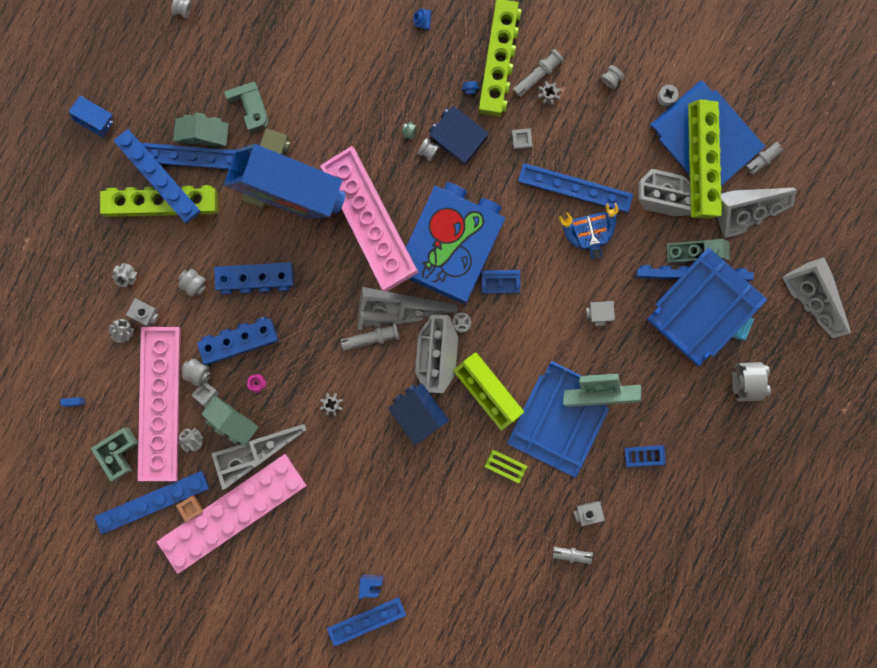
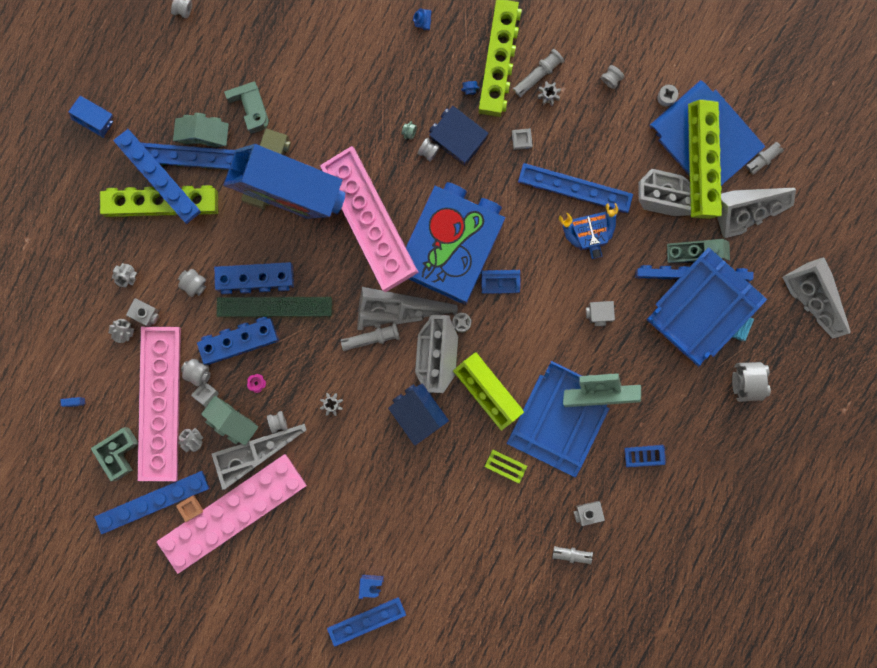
none -> clear green plate [217,297,332,317]
none -> light grey wheel [267,411,288,434]

